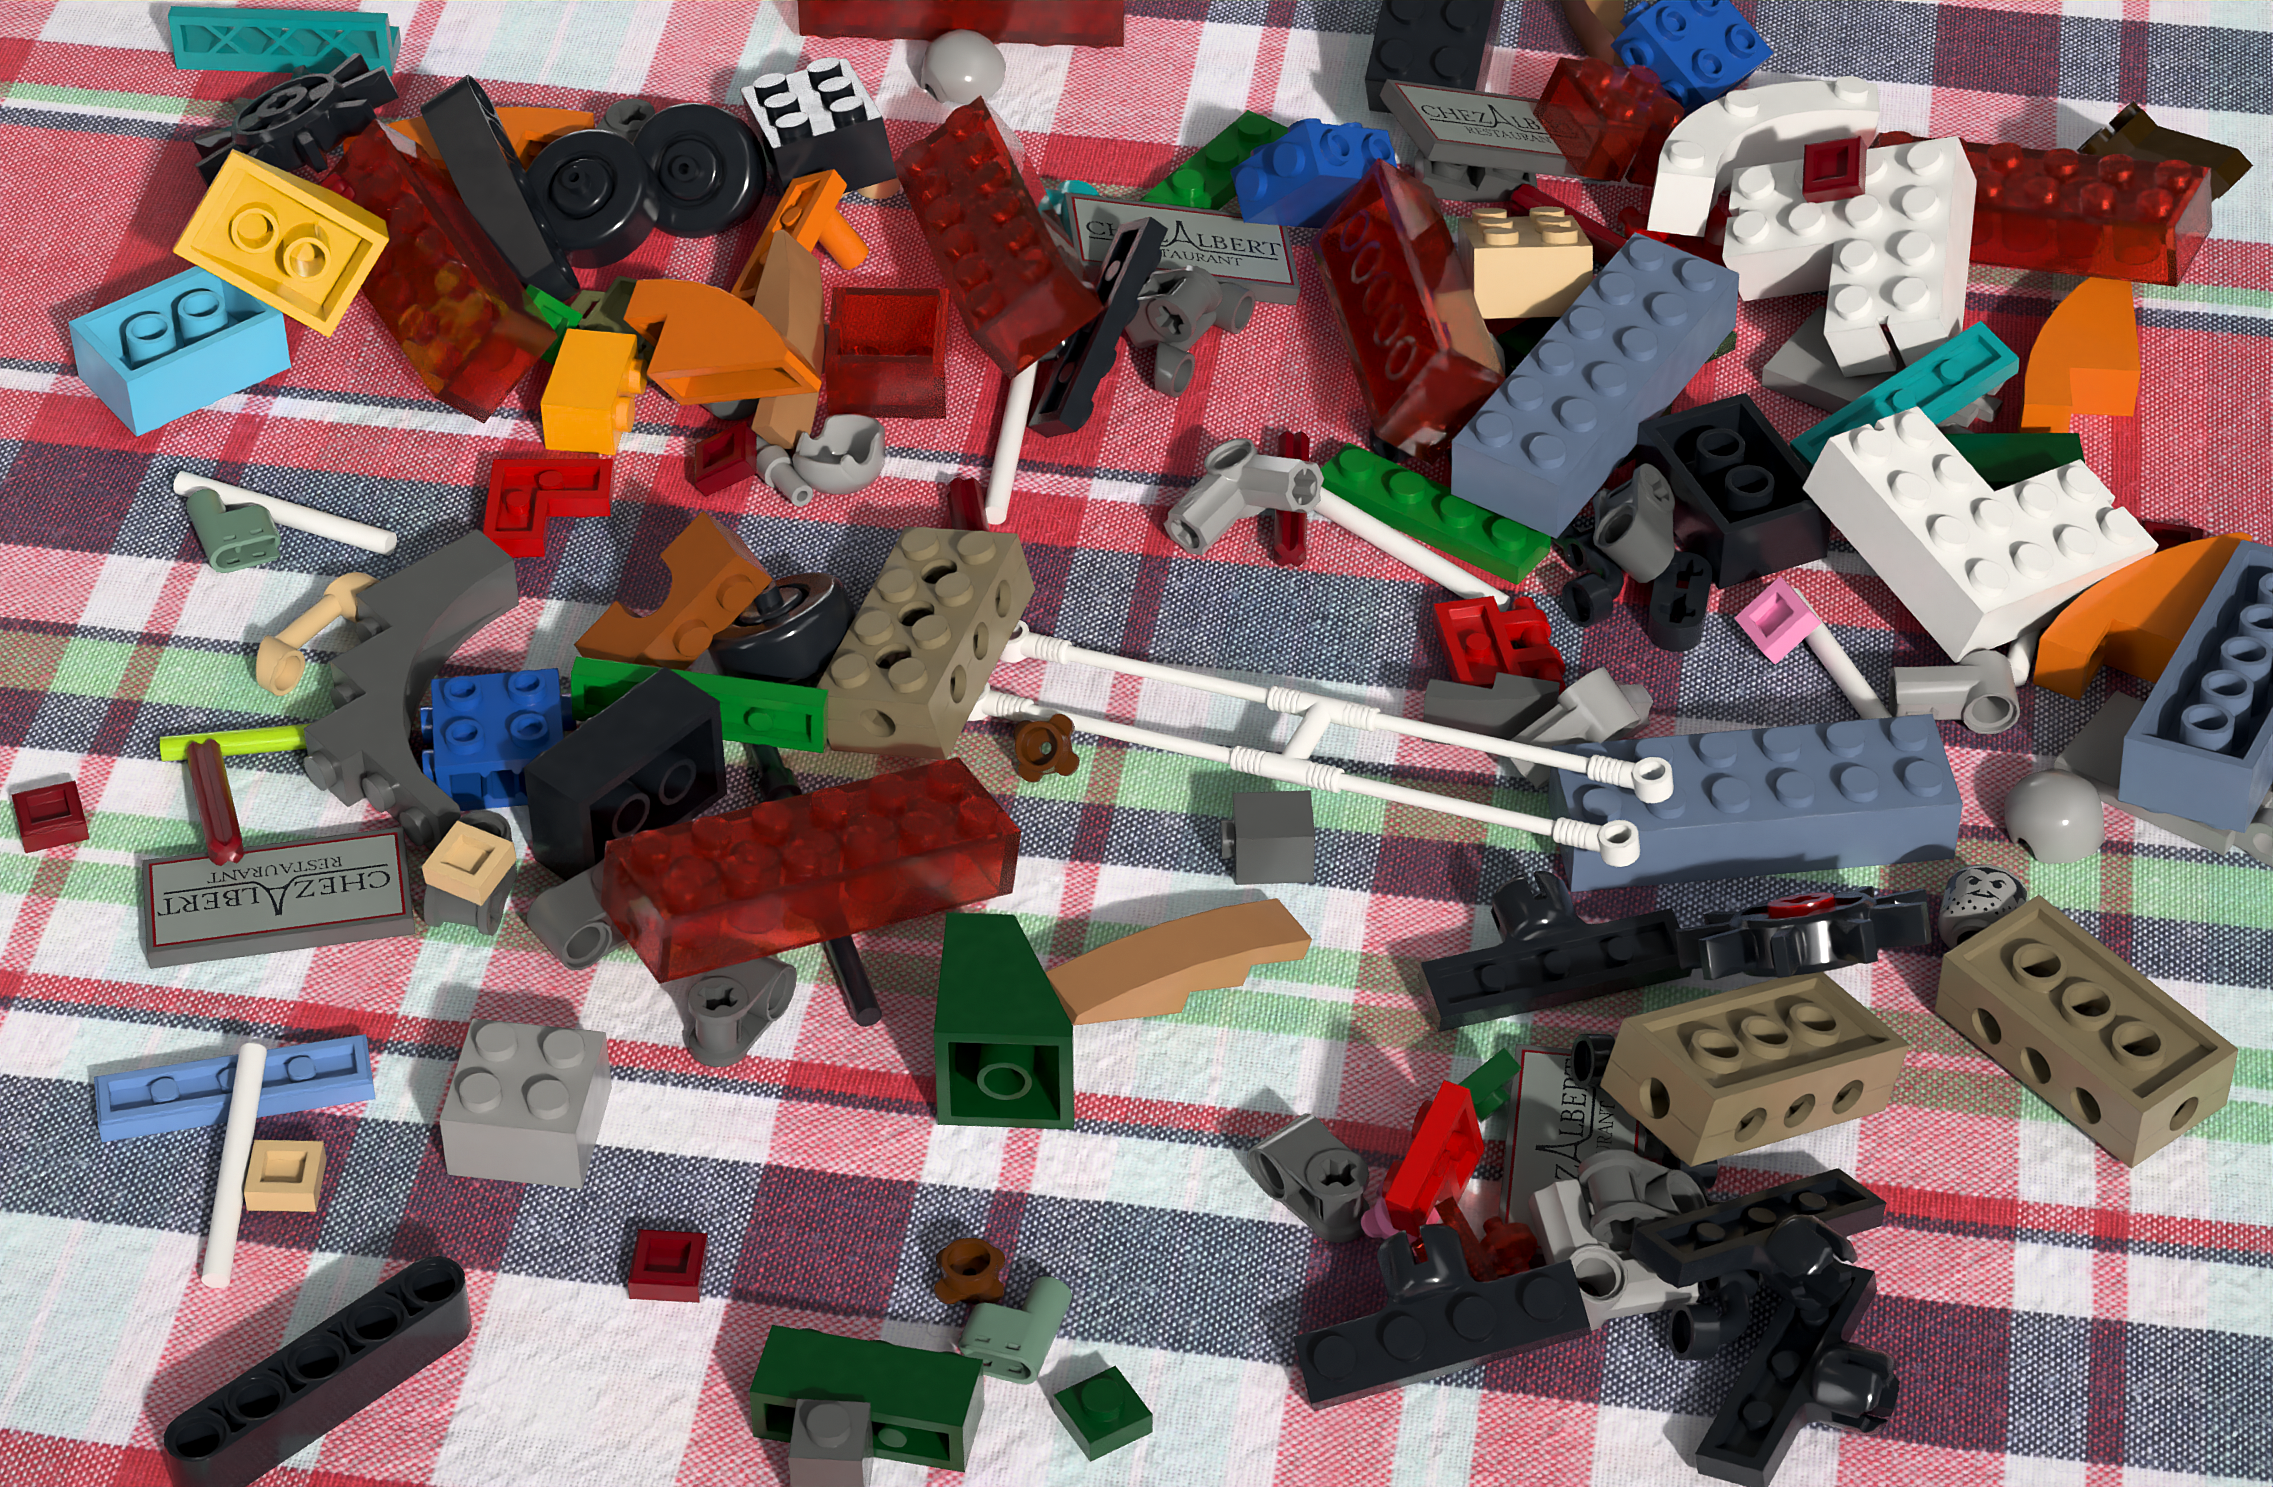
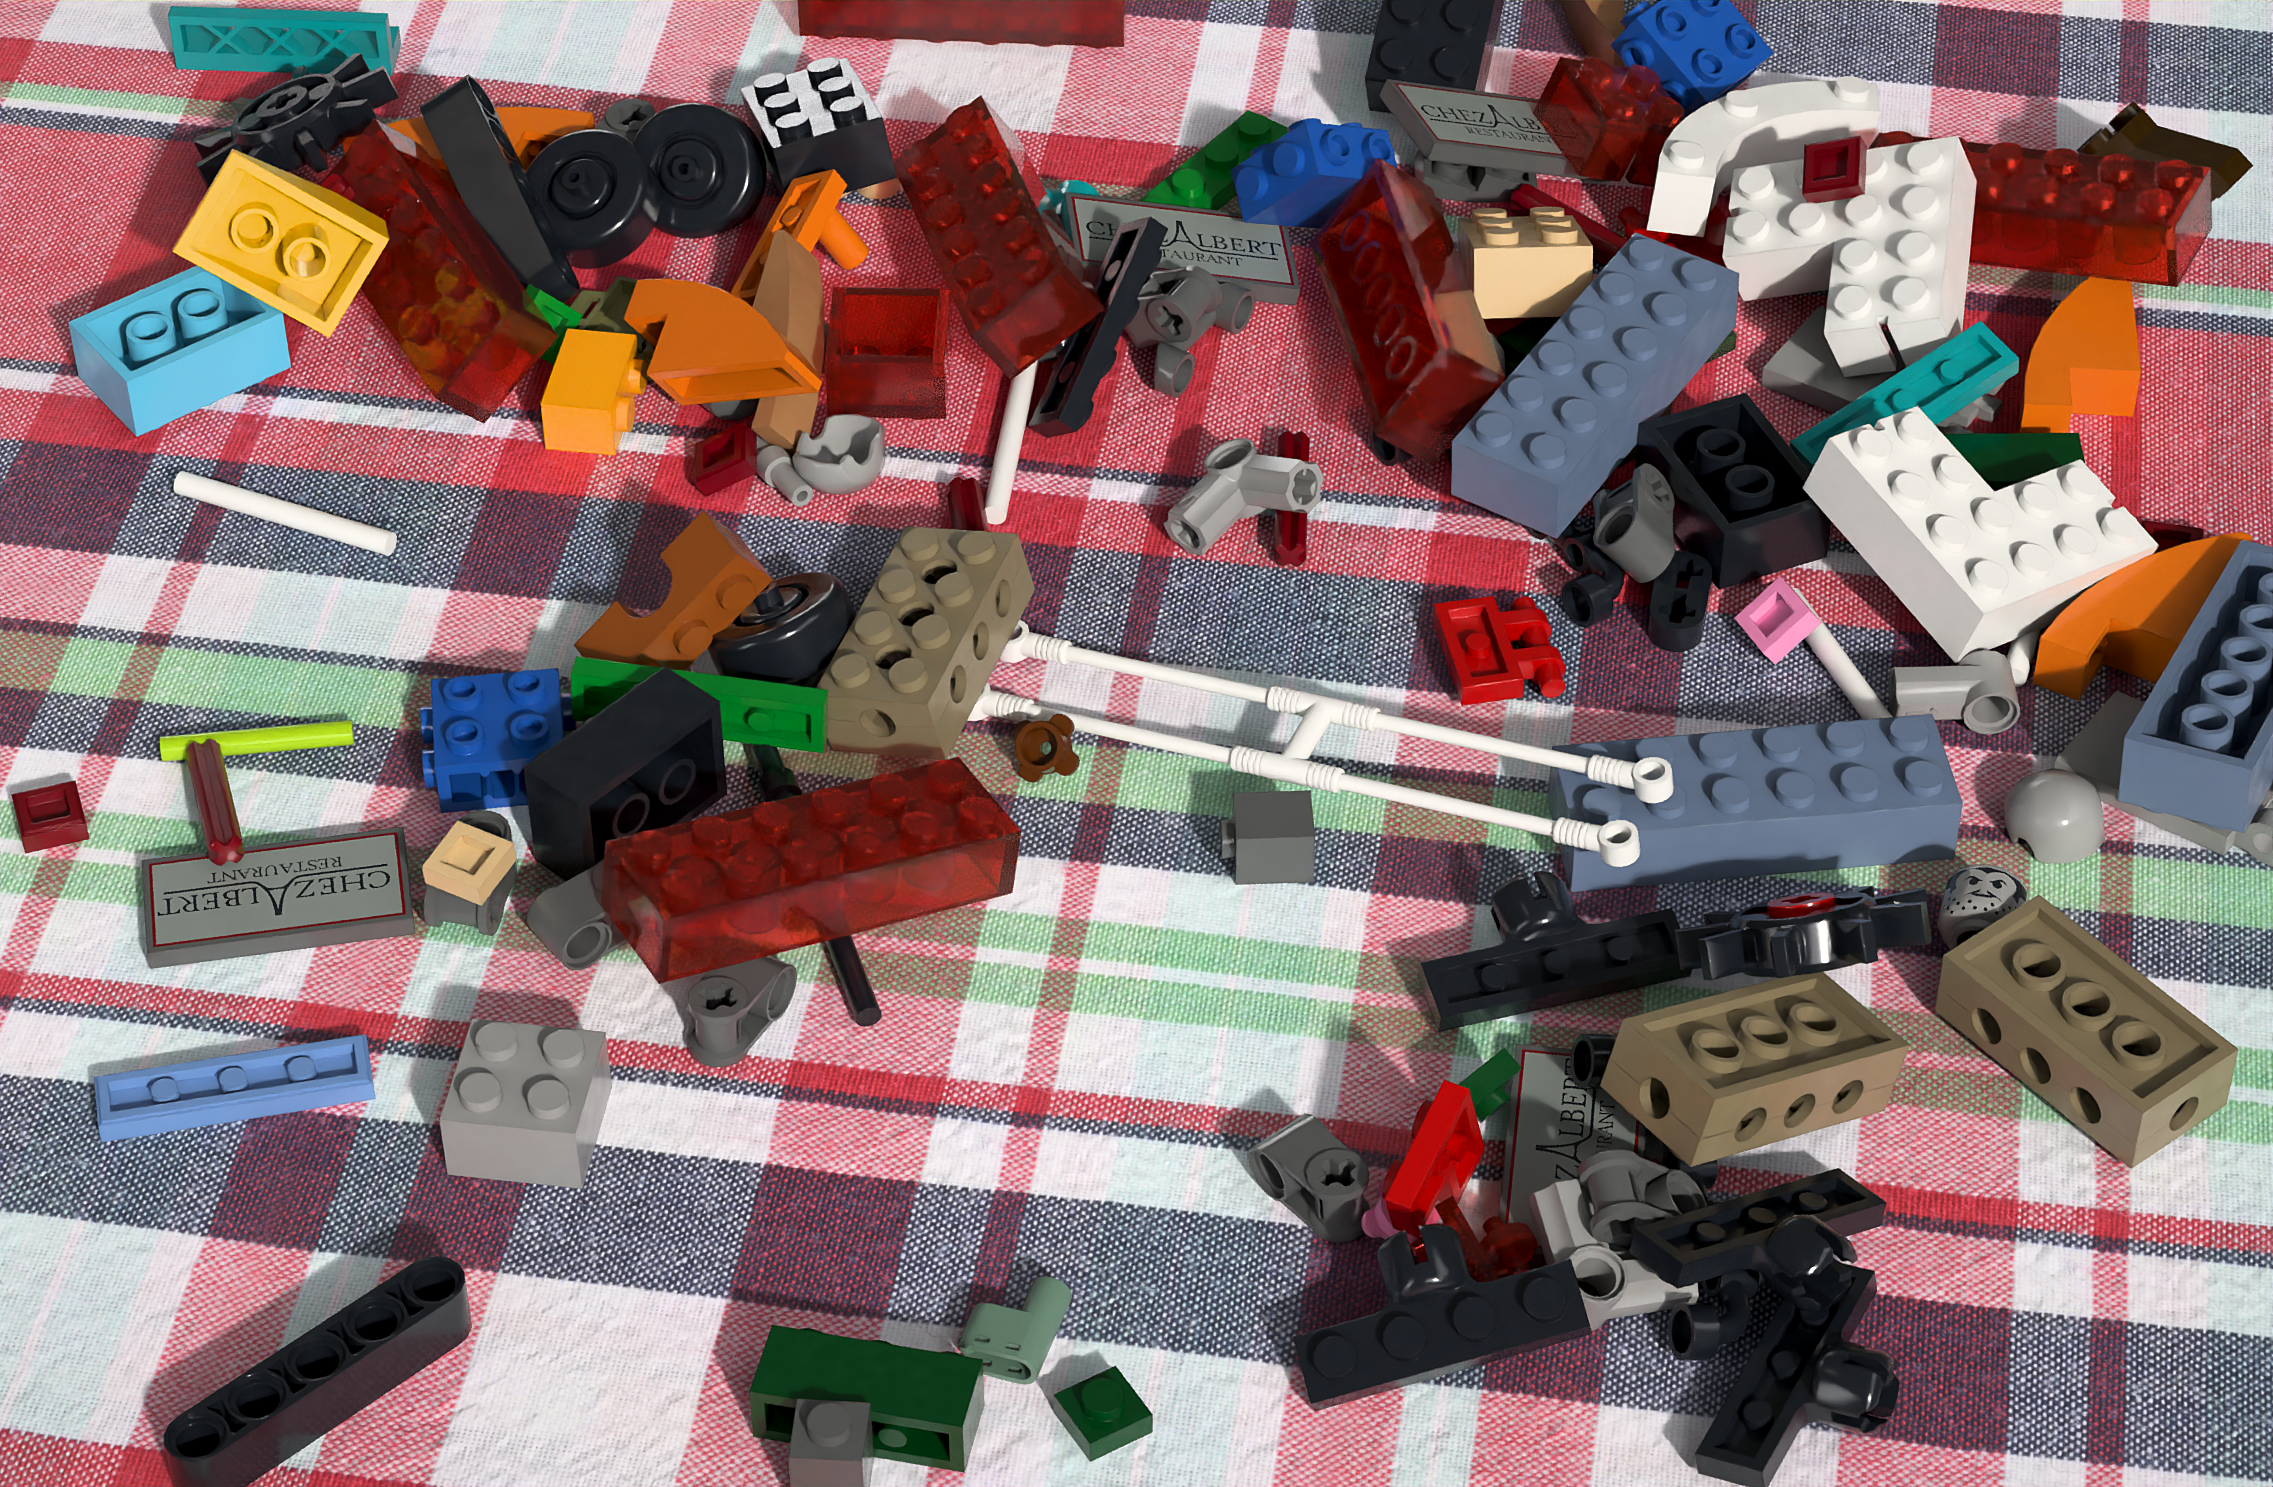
sand green piece [186,489,281,573] -> none
white bar [201,1043,267,1288] -> none
tan plate [244,1140,327,1212] -> none
tan bar [255,572,380,696] -> none
dark grey arch [304,529,519,853] -> none
red plate [483,459,615,558] -> none
dark red tile [628,1229,709,1303] -> none
light grey hair [920,29,1006,105] -> none
dark green slope [934,912,1075,1130] -> none
reddish brown plate [934,1238,1005,1304] -> none
medium nougat slope [1045,898,1312,1026] -> none
white bar [1313,487,1510,612] -> none
green plate [1320,442,1551,585] -> none
dark grey slope [1422,672,1560,745] -> none
light grey piece [1510,667,1653,788] -> none

